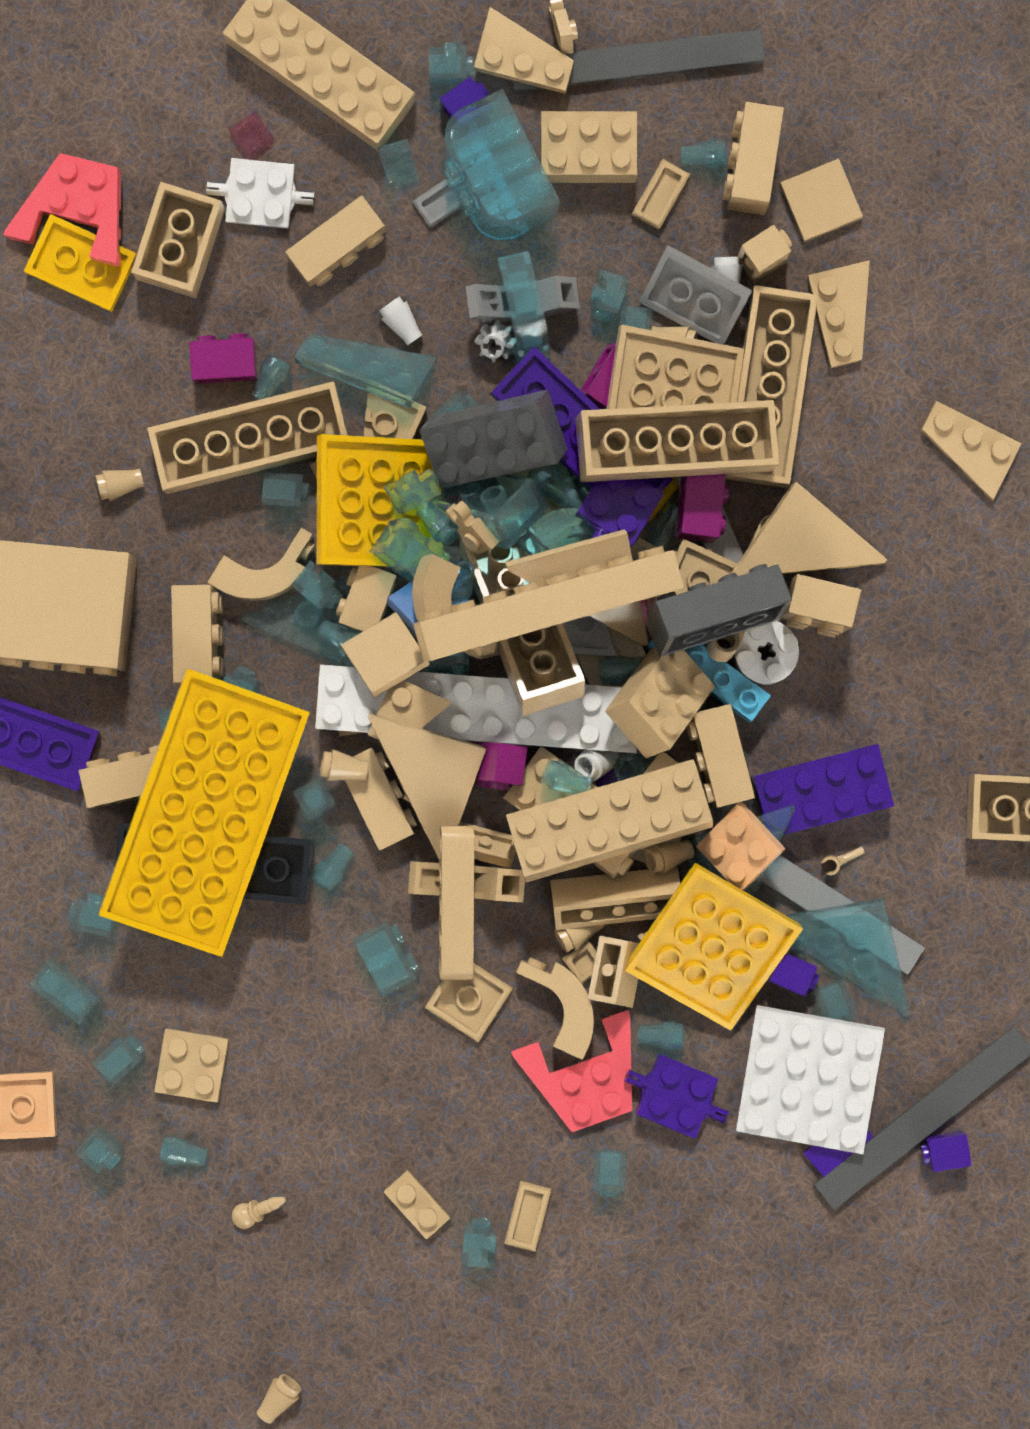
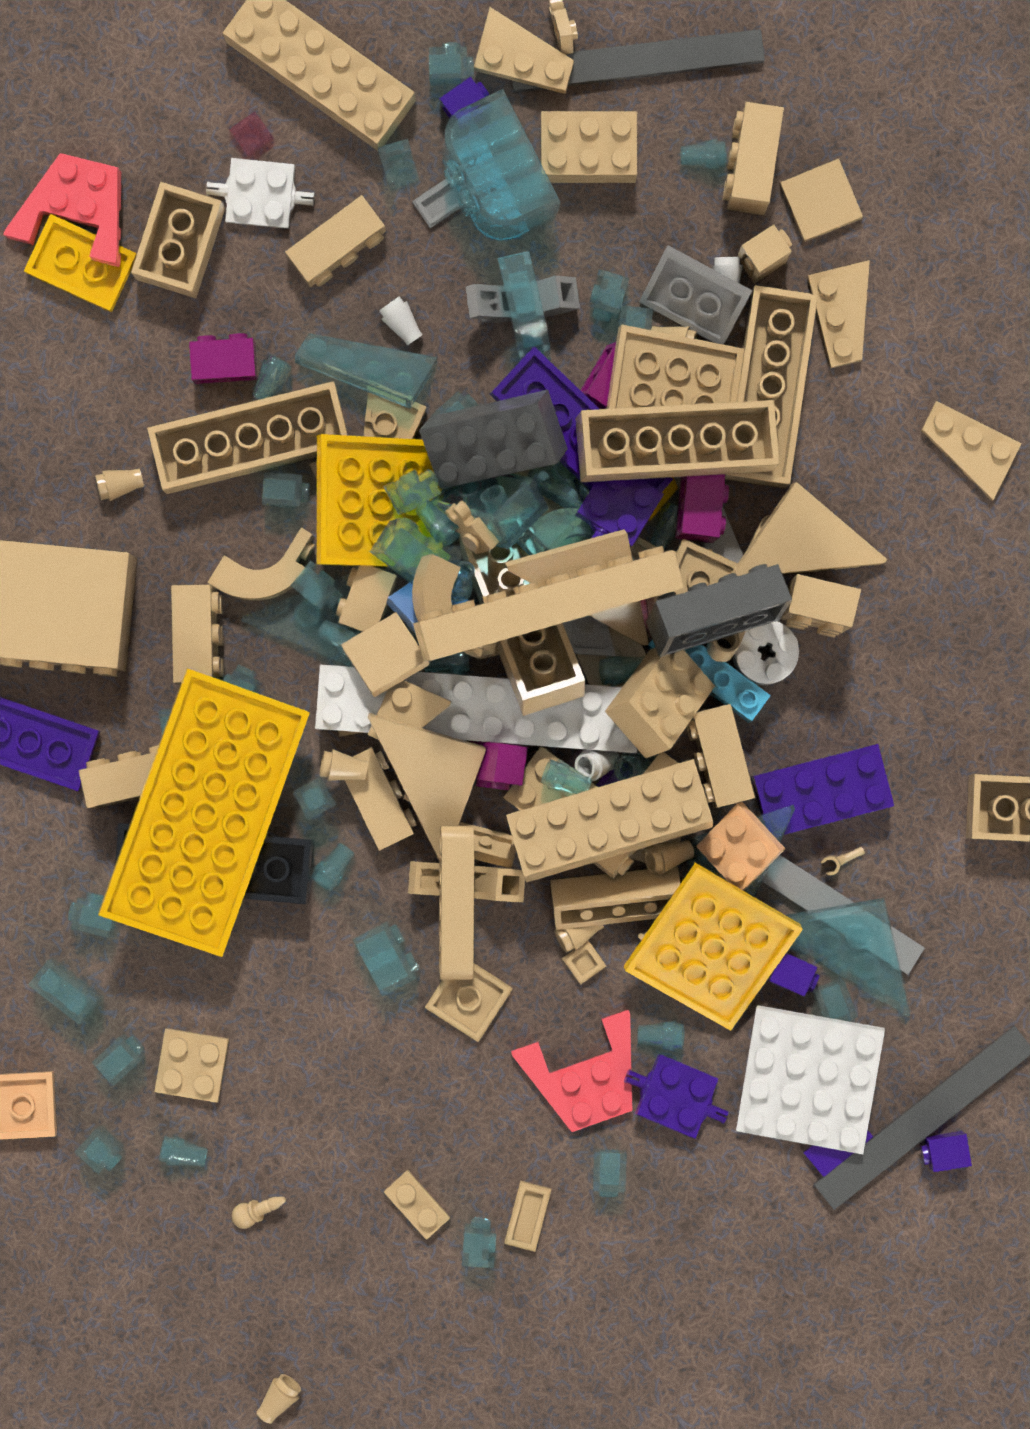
white gear [475,320,516,362] -> none
tan arch [516,957,594,1060] -> none
tan brick [588,936,639,1008] -> none
tan tile [632,159,690,230] -> none

